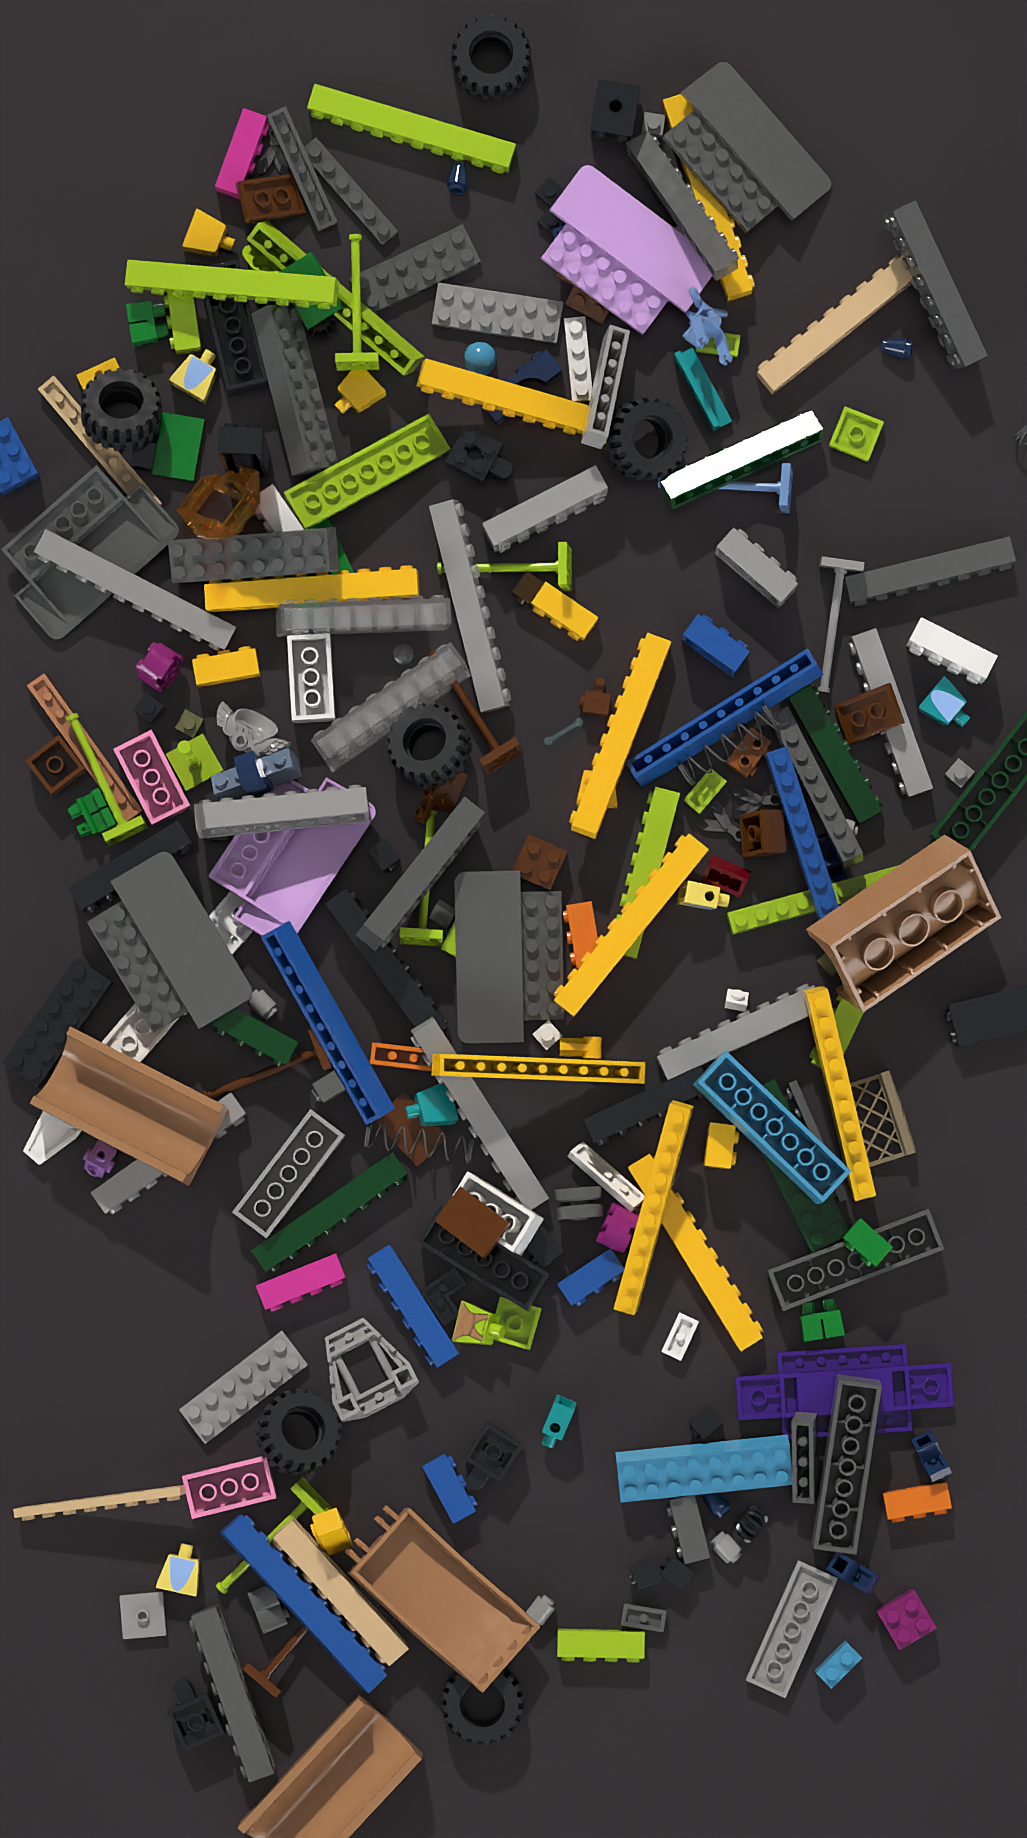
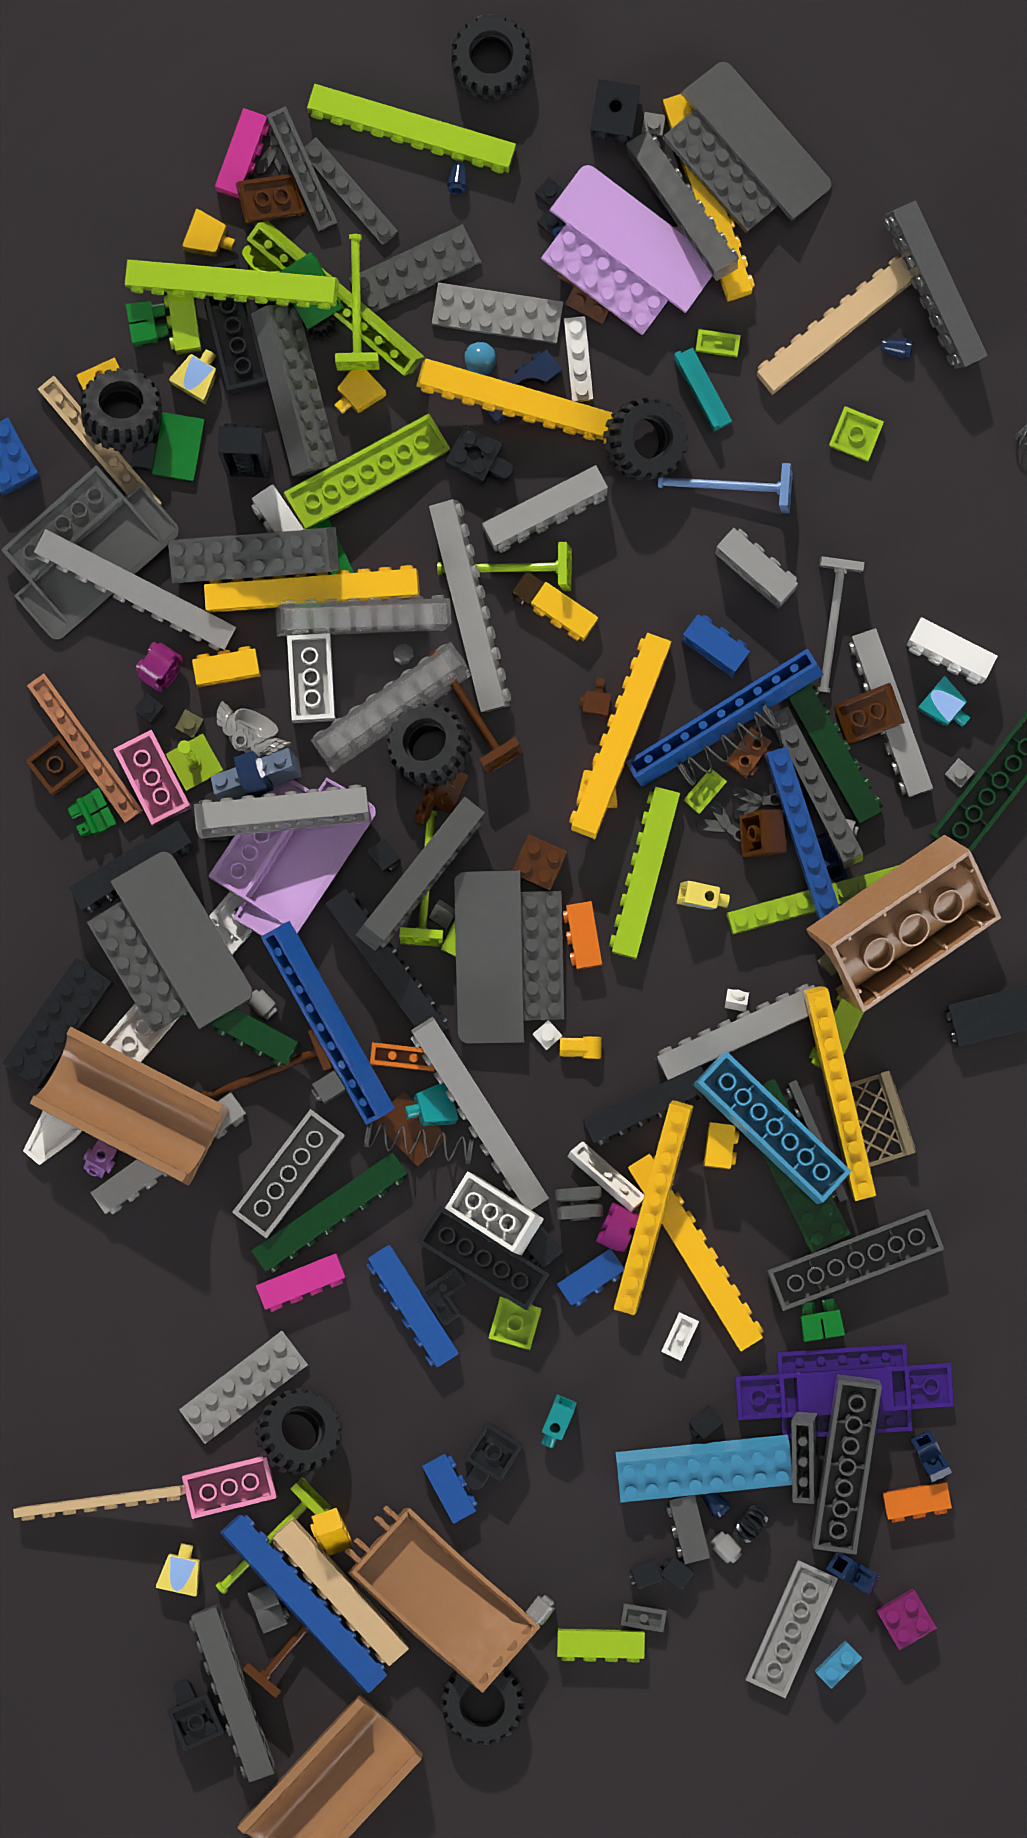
lime tile [66,713,148,846] -> none
light grey plate [120,1591,167,1639] -> none
clear orange windscreen [177,468,260,540] -> none
light grey windscreen [325,1318,419,1422] -> none
yellow brick [432,1054,645,1084] -> none
reddish brown tile [434,1186,511,1259] -> none
torso [452,1301,506,1345] -> none
clear light blue hinge [544,718,583,745] -> none
yellow brick [553,834,709,1017] -> none
light grey brick [581,325,630,449] -> none
brick [660,410,824,510] -> none
medium blue piece [683,287,733,366] -> none
dark red brick [701,855,751,898] -> none
green piece [842,1218,893,1267] -> none
dark grey brick [843,536,1016,606] -> none

